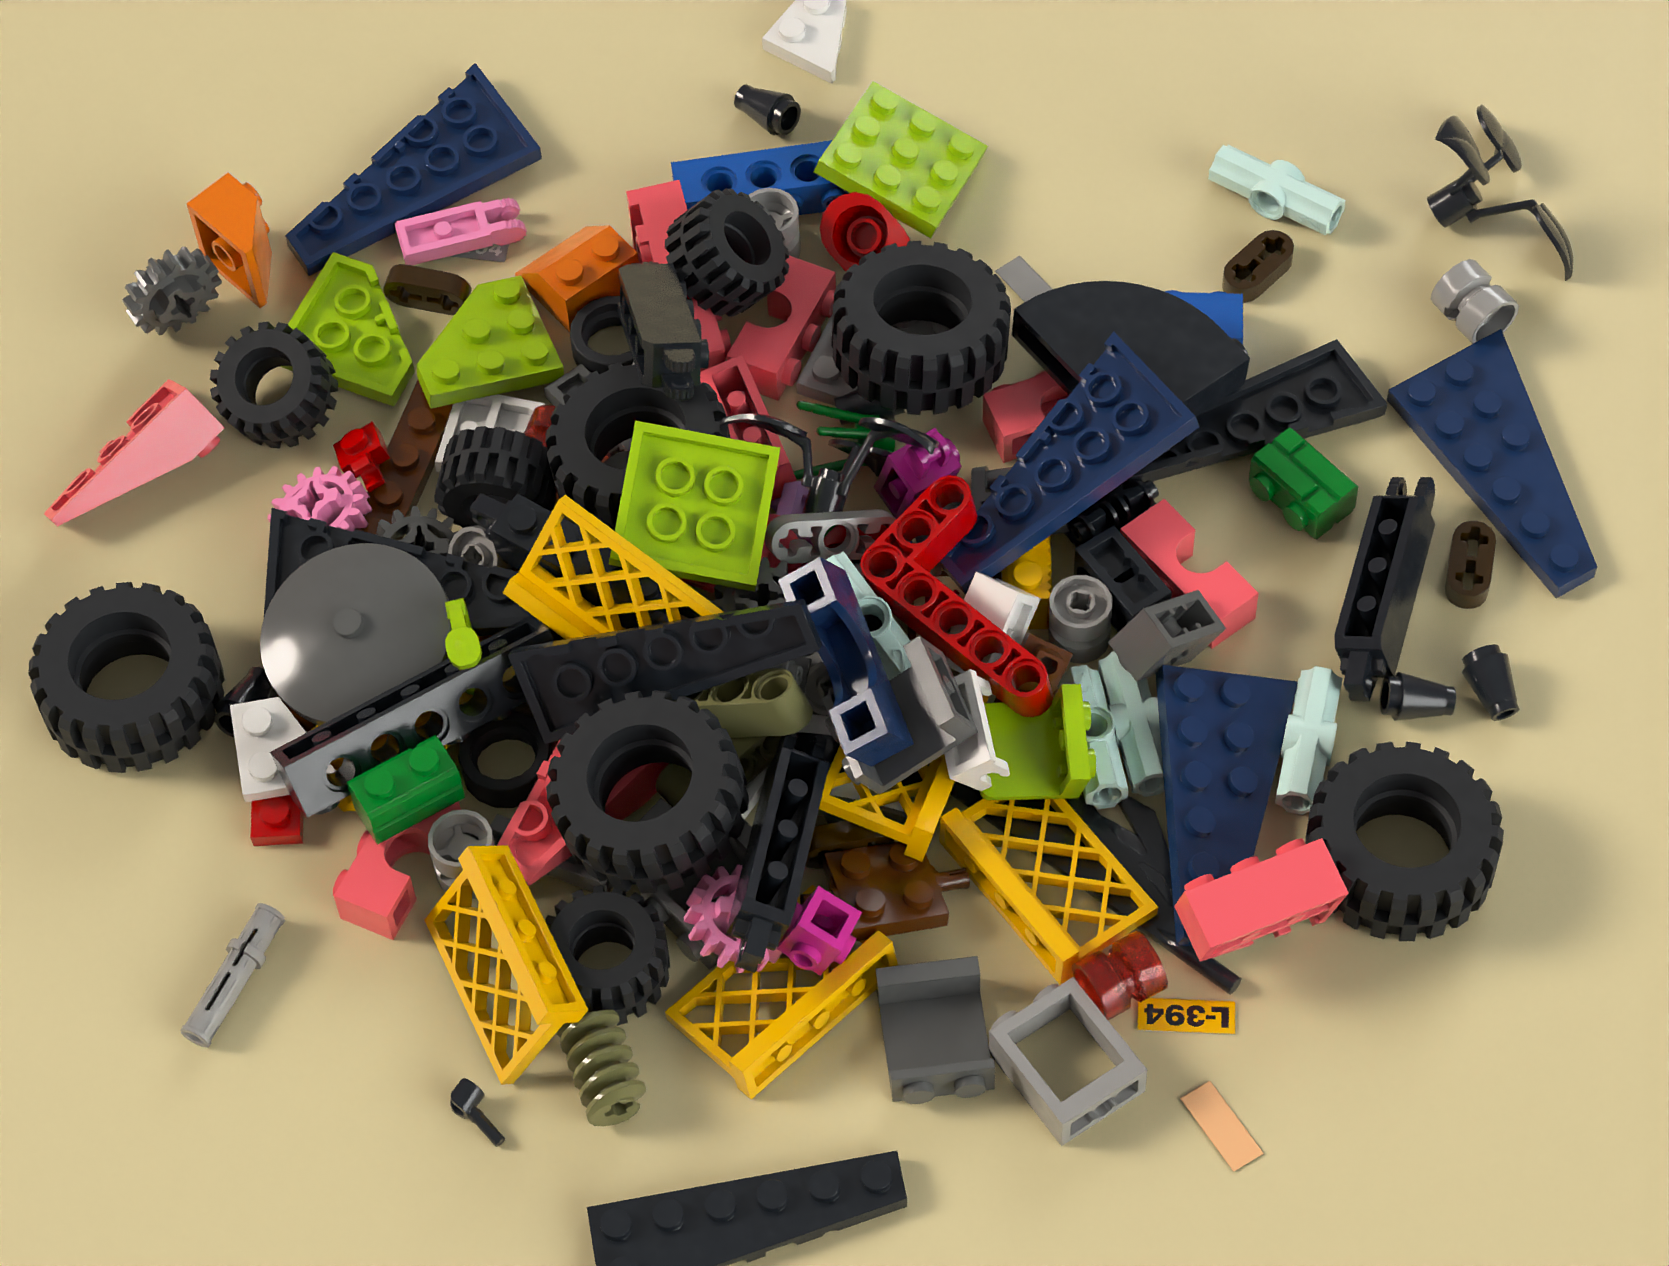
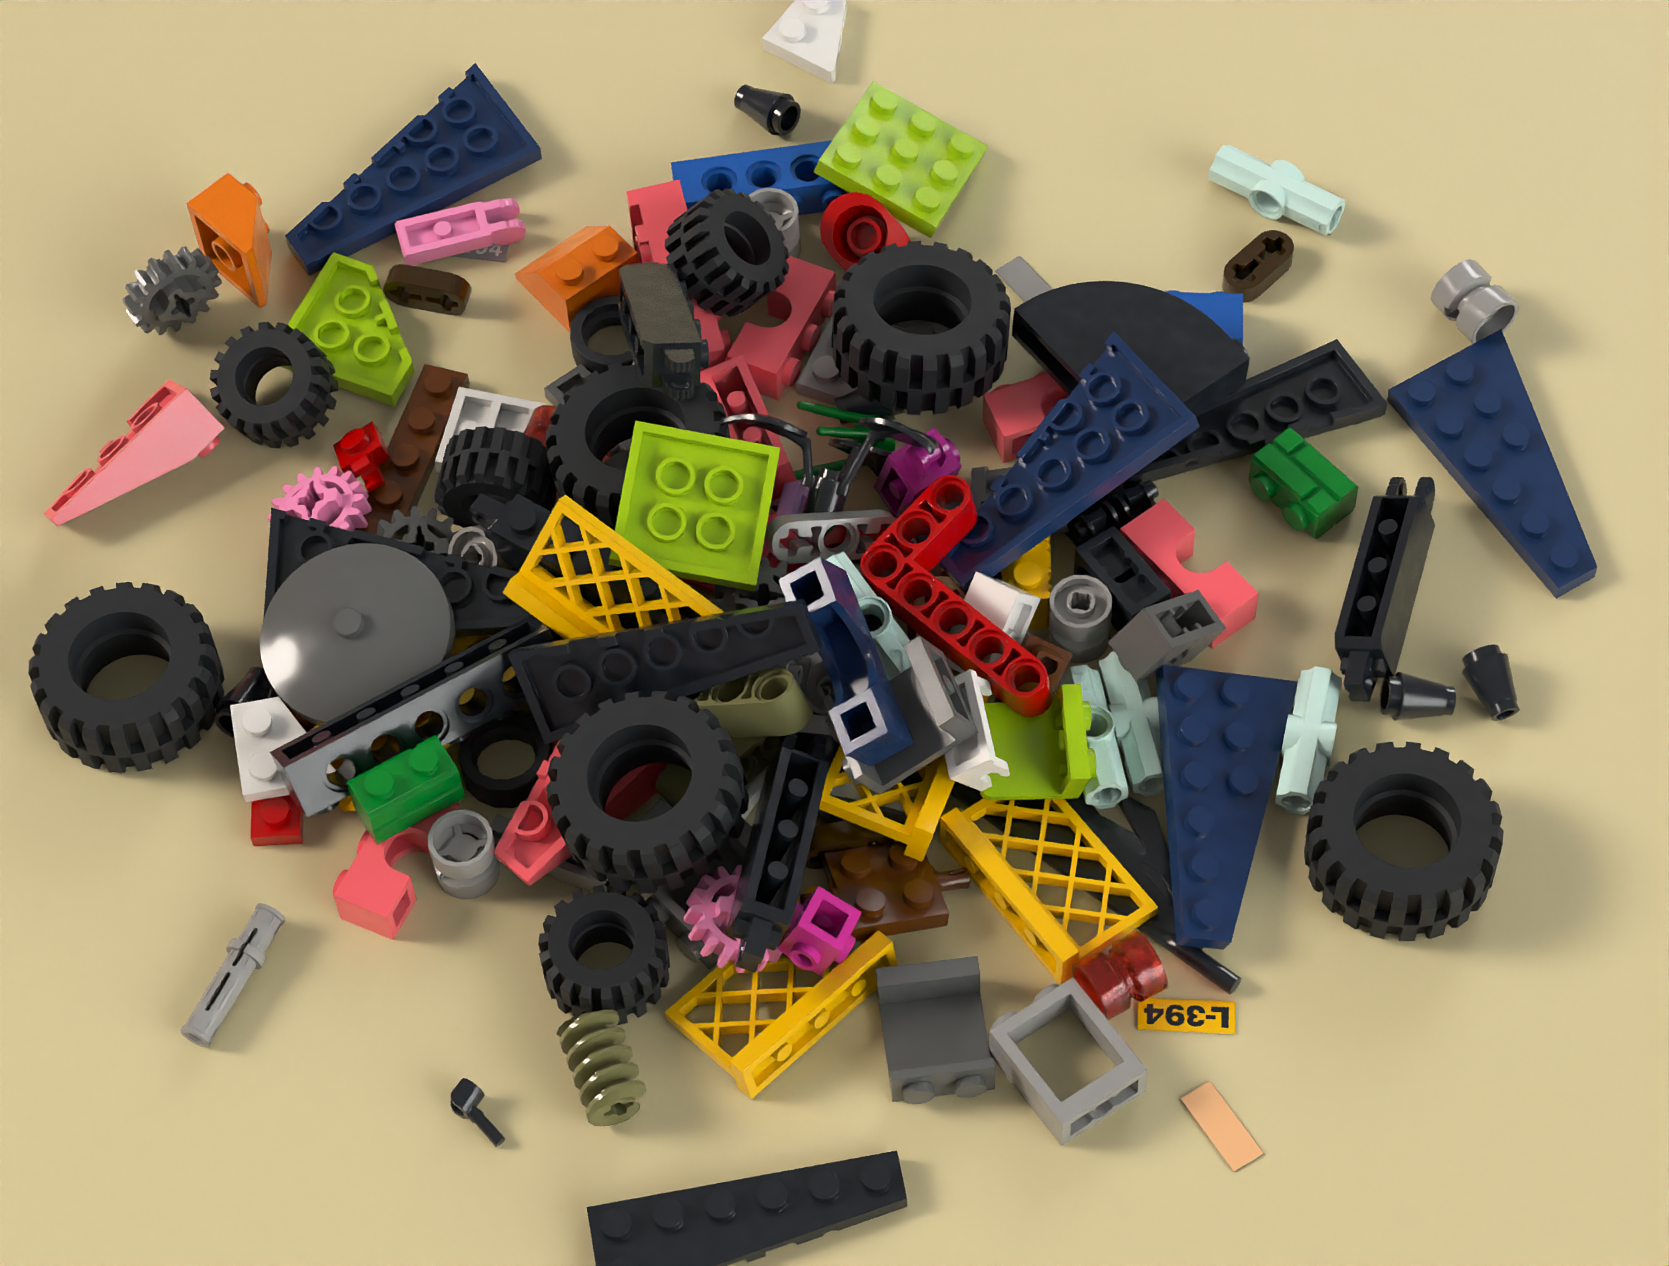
lime plate [417,276,564,409] -> none
yellow fence [424,845,588,1085] -> none
lime piece [445,598,482,695] -> none
coral wedge [1174,838,1349,962] -> none
black plant [1427,105,1573,281] -> none
dark brown beam [1445,521,1496,609] -> none

